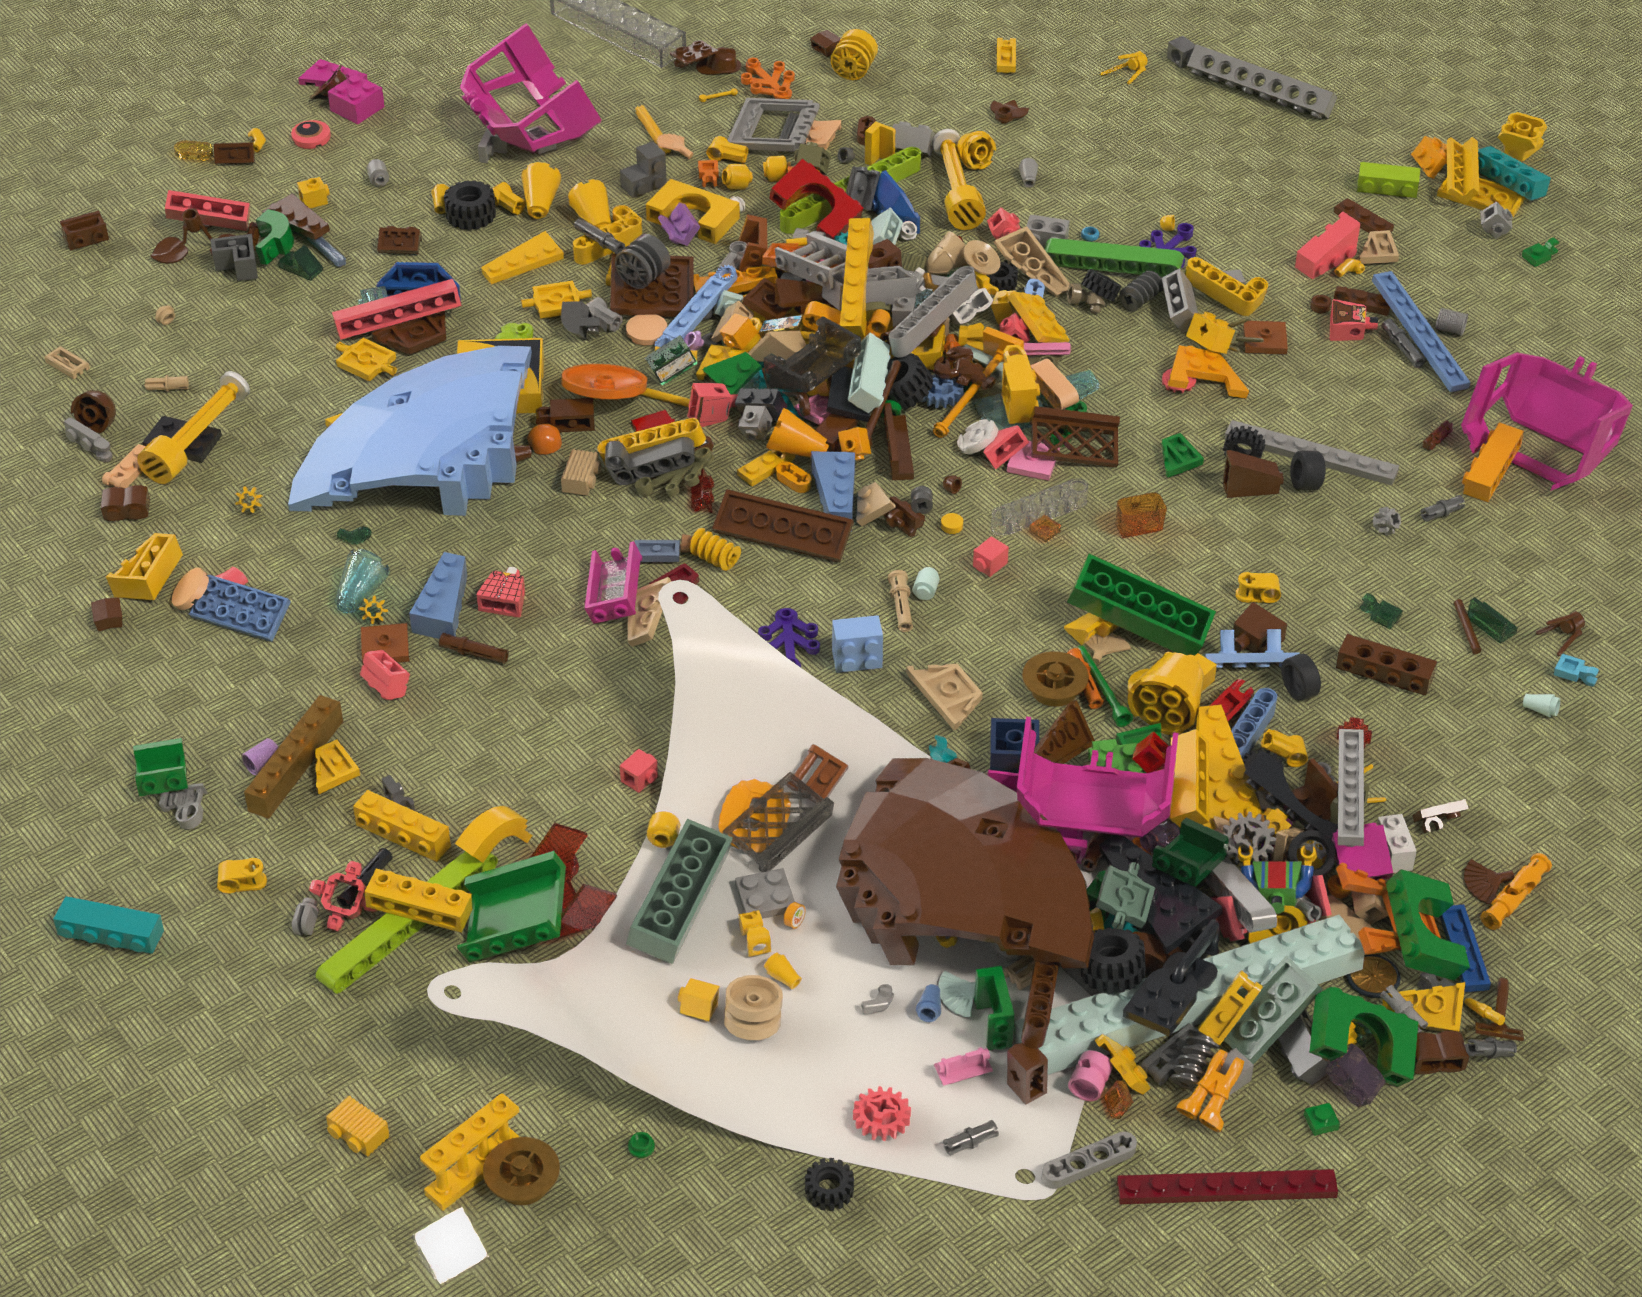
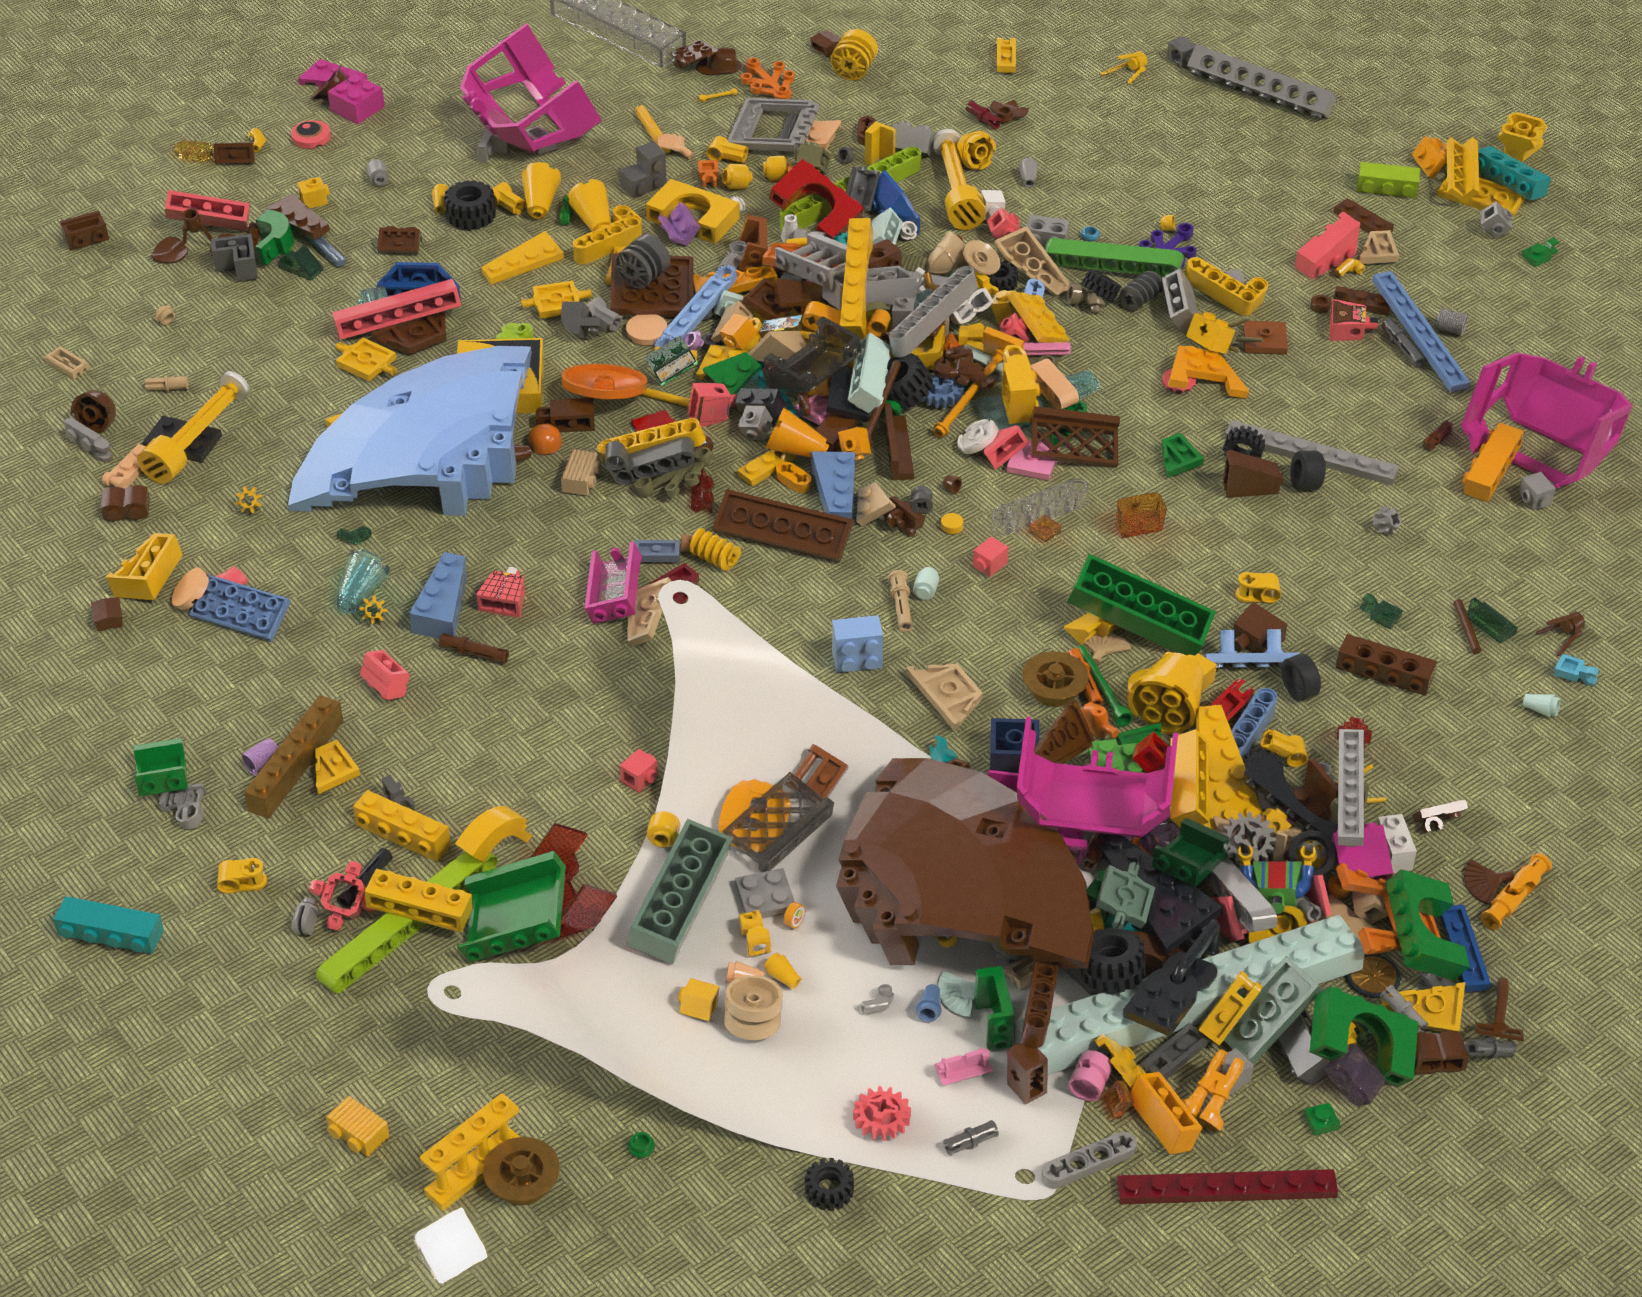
dark orange plate [361,623,409,665] -> none
dark grey pin [574,218,625,254] -> none
dark purple plant [758,608,820,668] -> none
dark grey piece [1170,1030,1219,1090] -> none
dark grey pin [1421,495,1465,522] -> none
yellow piece [1464,998,1505,1025] -> none
none -> green axle [559,195,573,226]
none -> light nougat cone [725,961,764,983]
none -> white cone [781,214,799,243]
none -> dark red pin [965,100,1002,130]
none -> white brick [981,190,1006,220]
none -> orange piece [1082,702,1119,738]
none -> light orange brick [1128,1072,1202,1155]
none -> light grey brick [1519,472,1556,510]

